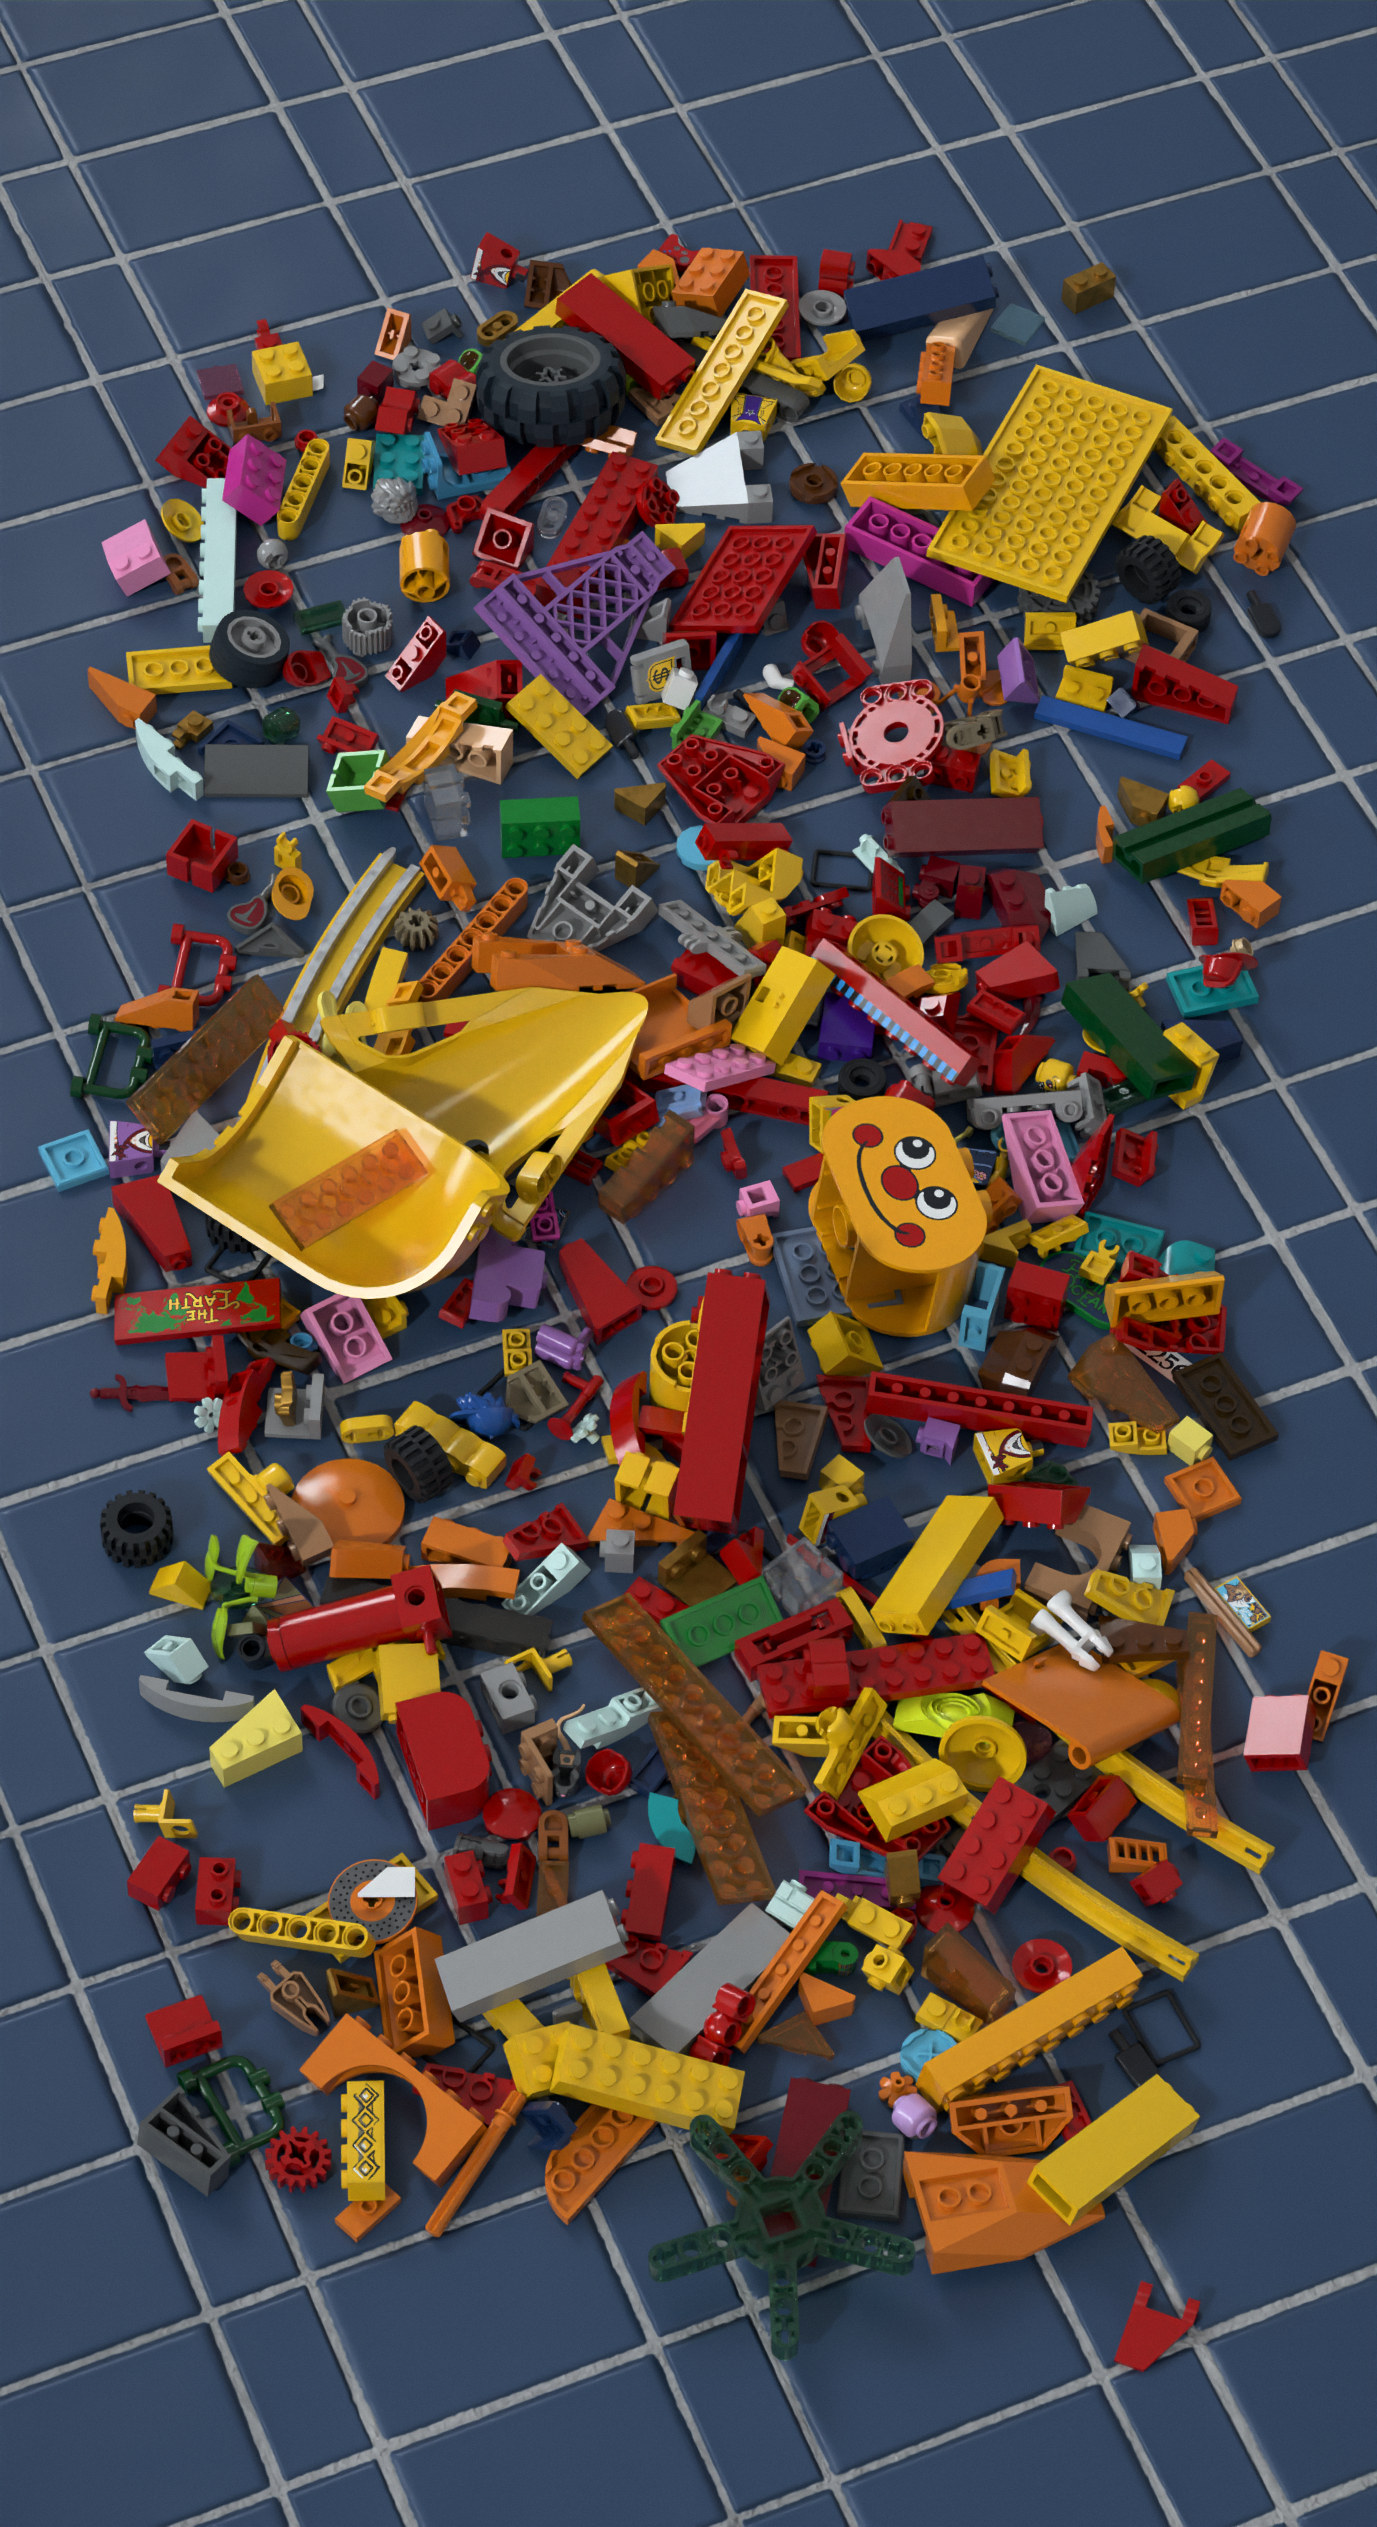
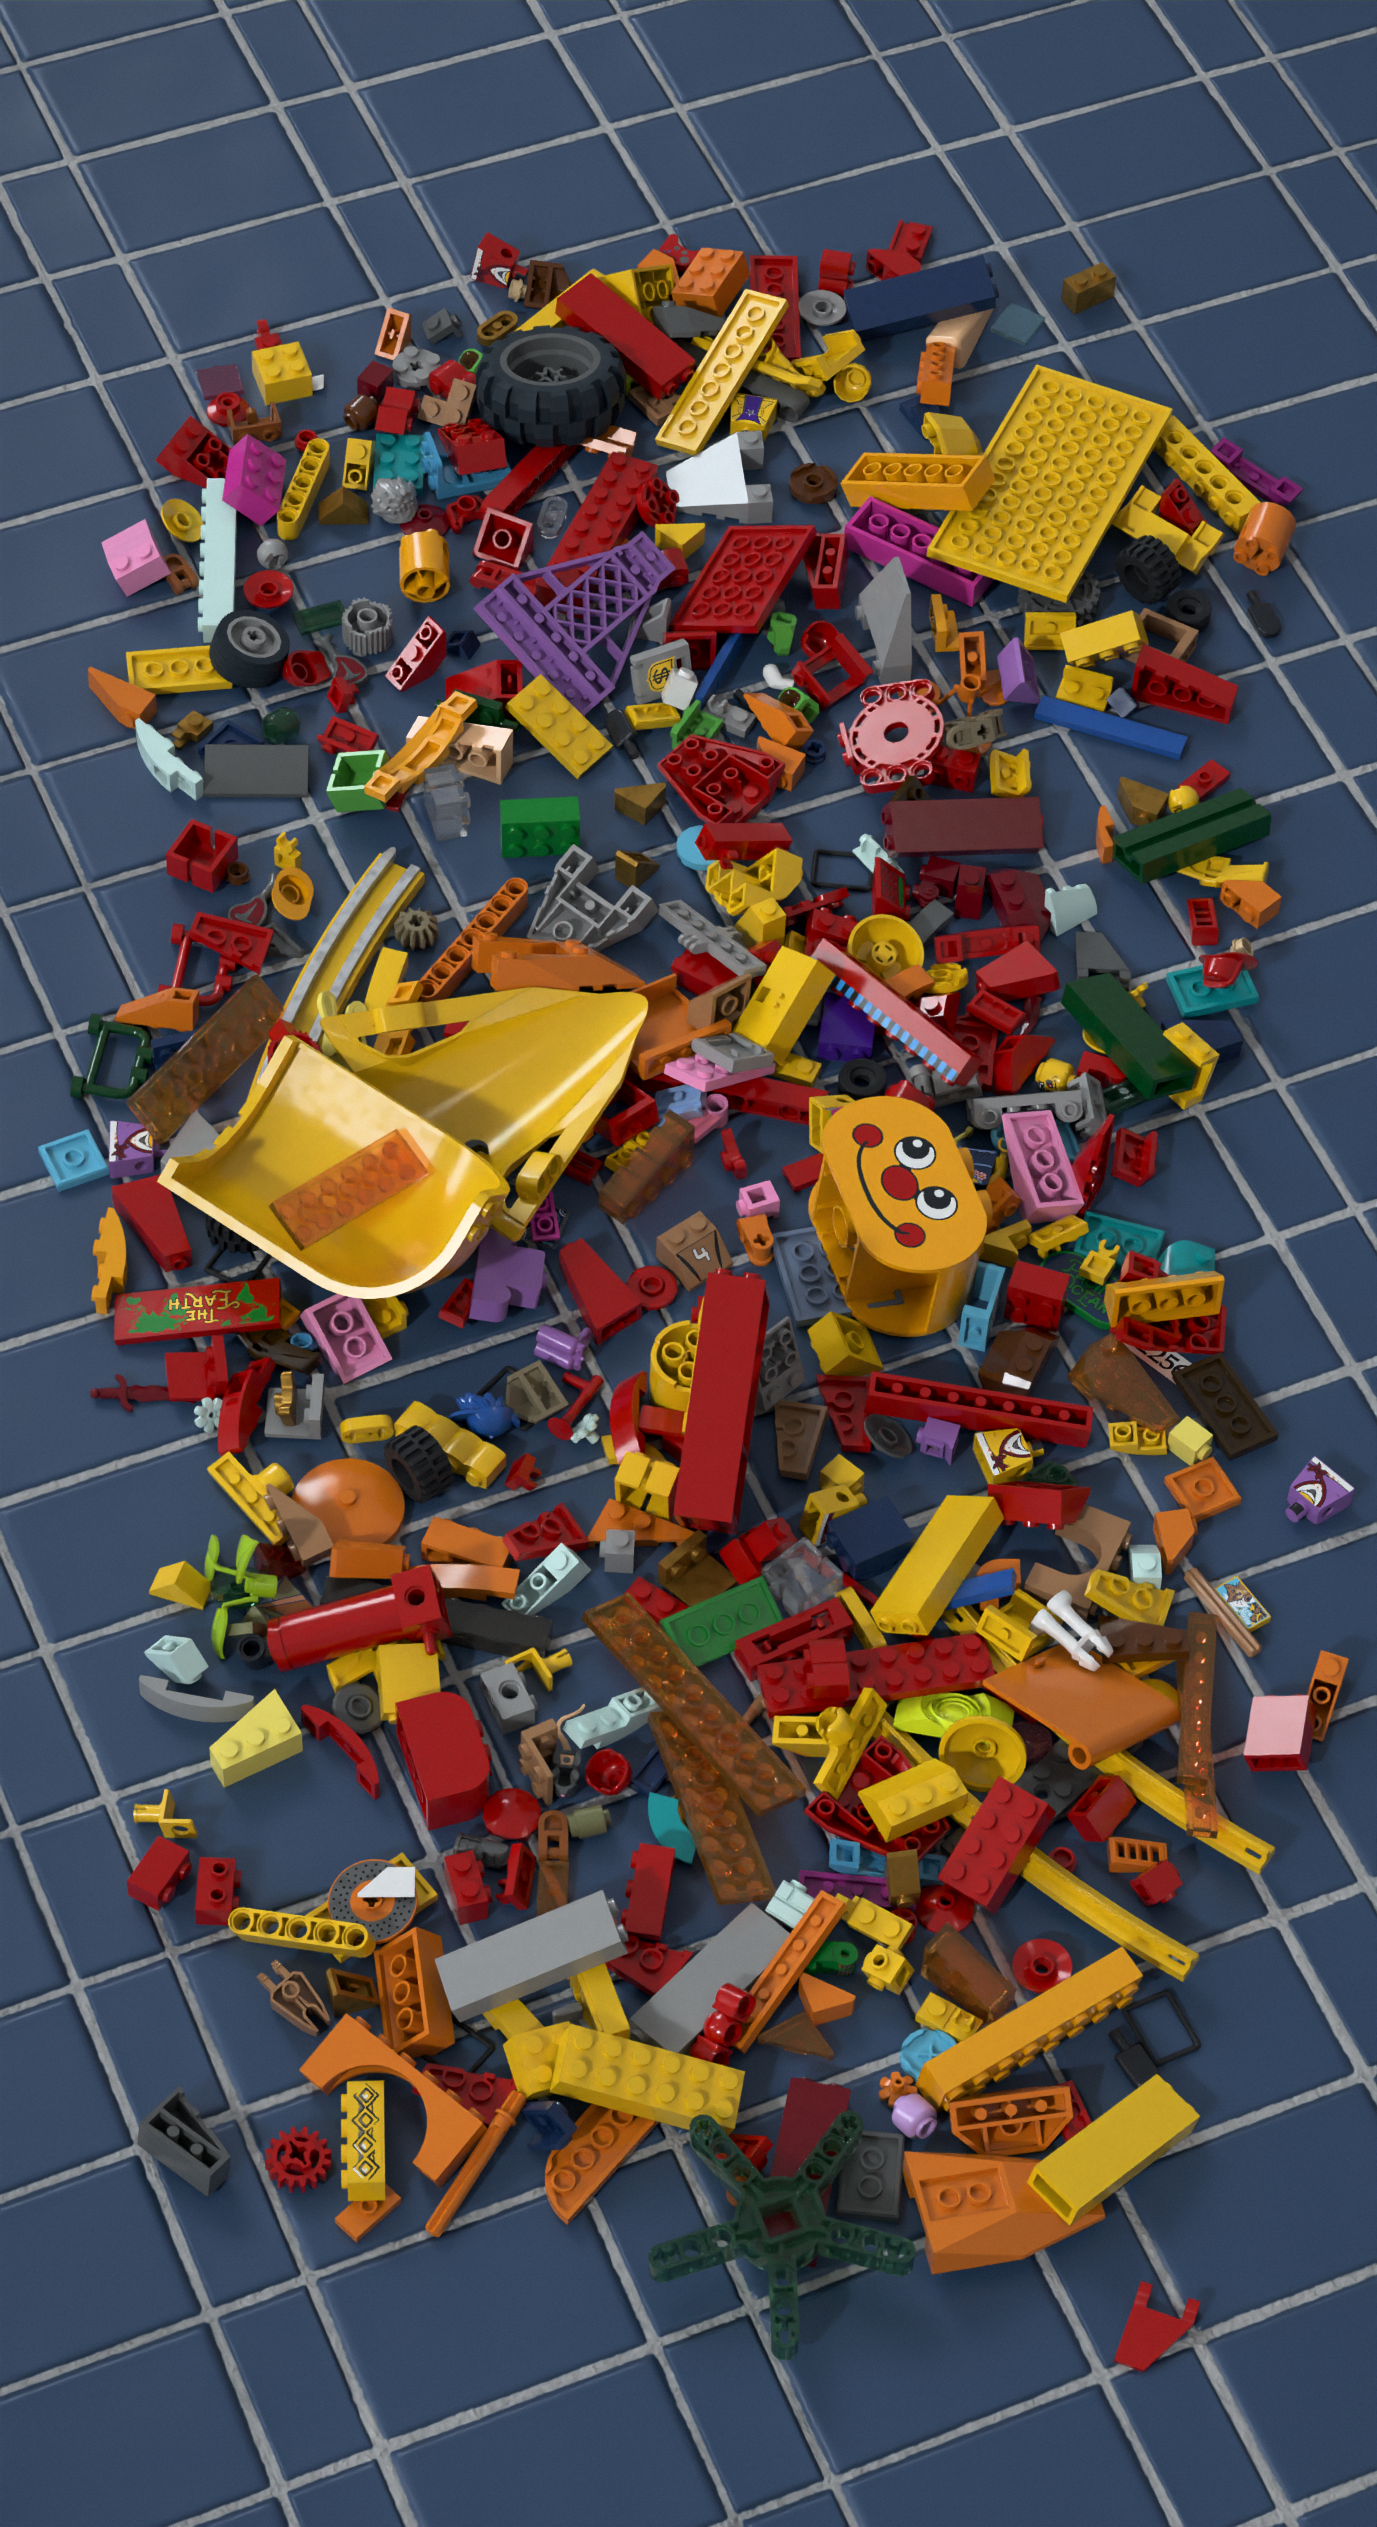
black tyre [100,1490,173,1568] -> none
red bracket [145,1995,223,2068] -> none
dark green bar [176,2055,285,2168] -> none
orange hinge [419,845,477,912] -> none
yellow slope [502,1329,532,1377] -> none
none -> red wing [190,911,274,975]
none -> pearl gold slope [318,486,368,525]
none -> tan plate [508,279,527,302]
none -> medium nougat slope [656,1211,733,1292]
none -> light grey container [691,1032,775,1073]
none -> red arch [745,1517,801,1563]
none -> bright green rock [767,611,797,656]
none -> medium lavender torso [1285,1456,1355,1524]

